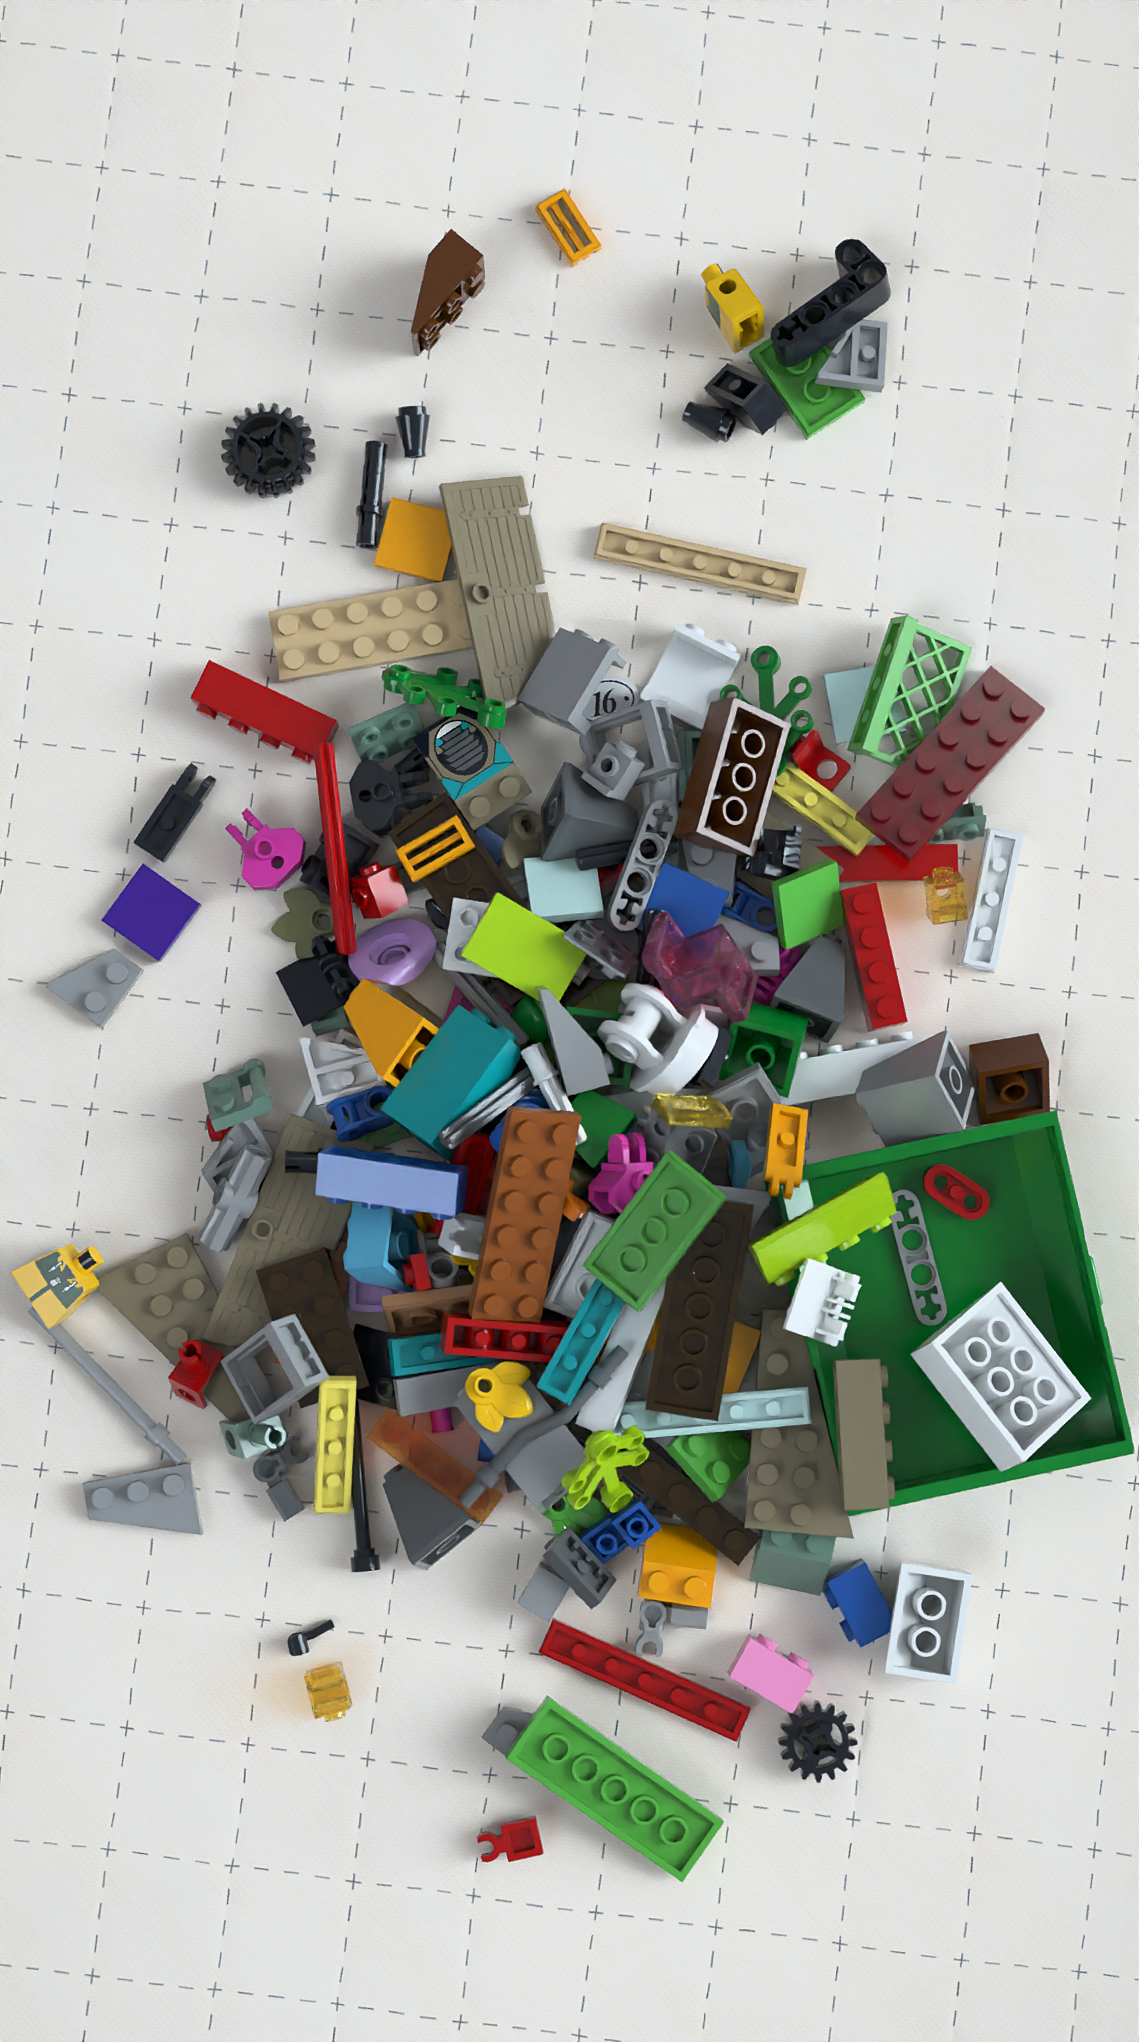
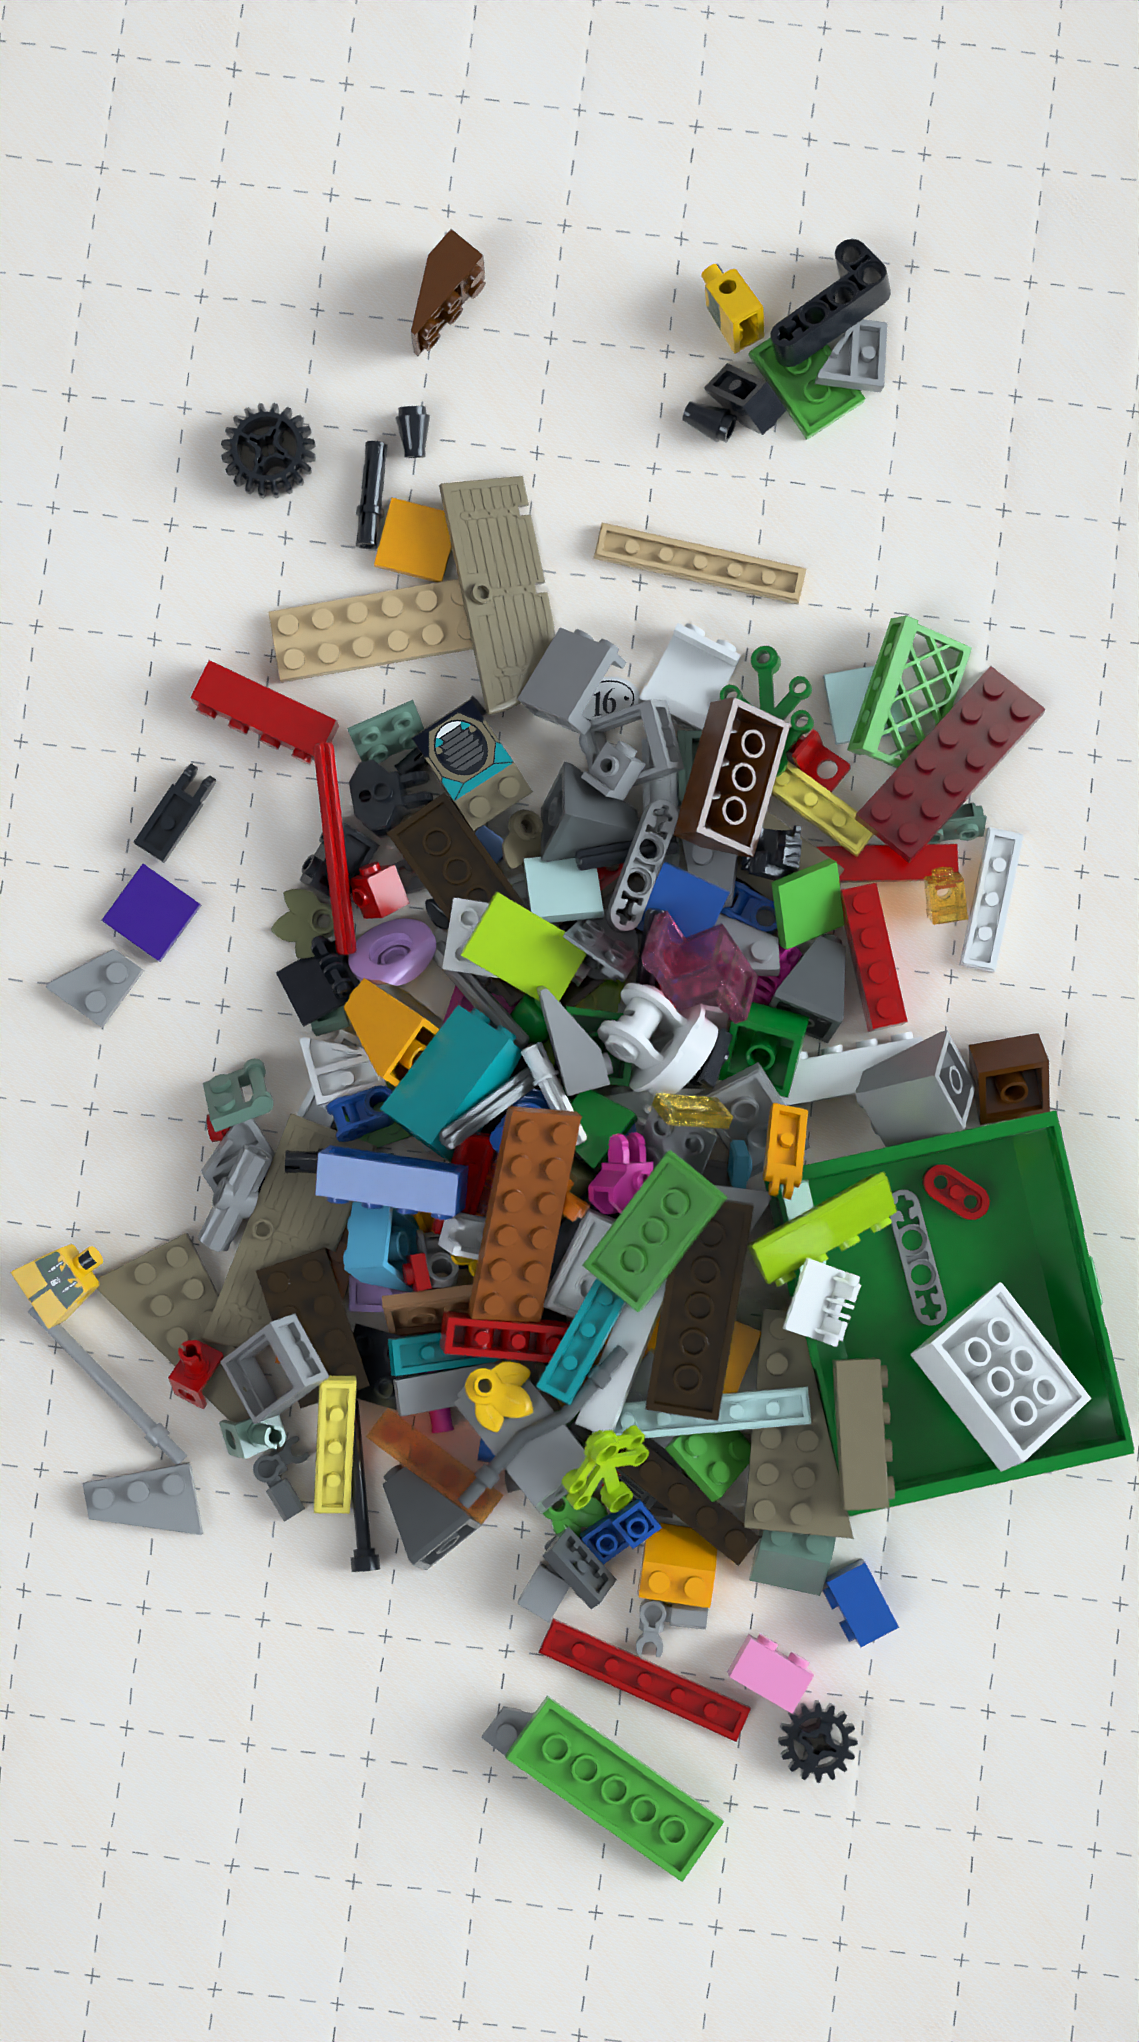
dark pink hinge [225,808,307,891] -> none
black hand [287,1619,335,1656] -> none
clear yellow brick [304,1661,353,1722] -> none
green plant [381,665,507,729] -> none
light orange tile [395,815,475,883] -> none
red plate [477,1815,544,1862] -> none
light orange tile [535,188,602,267] -> none
white slope [883,1563,973,1684] -> none

